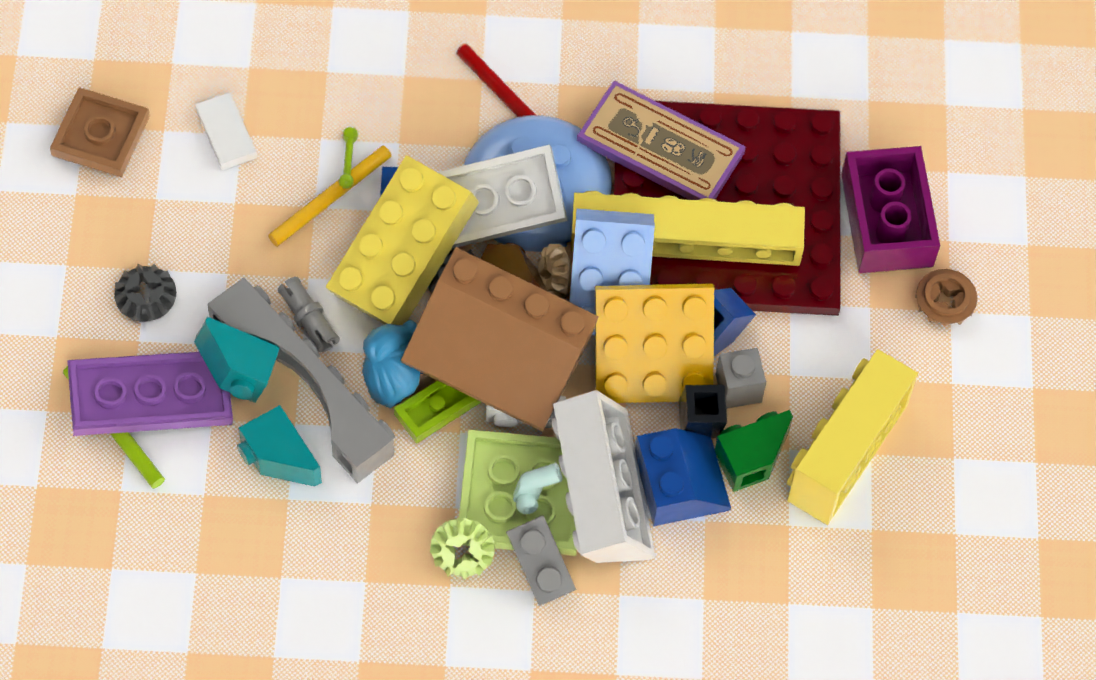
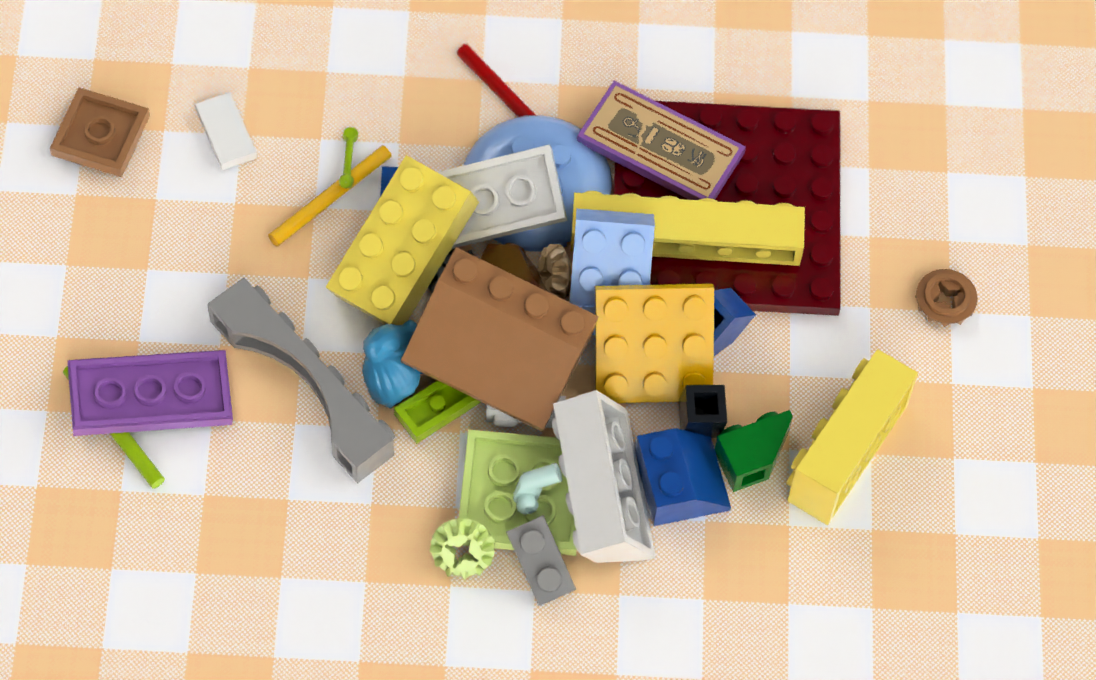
dark grey gear [114,263,176,322] -> none
teal slope [194,316,280,403] -> none
teal slope [237,405,322,487] -> none
light grey pin [278,277,340,352] -> none
light grey brick [715,348,766,409] -> none
magenta brick [841,146,940,273] -> none

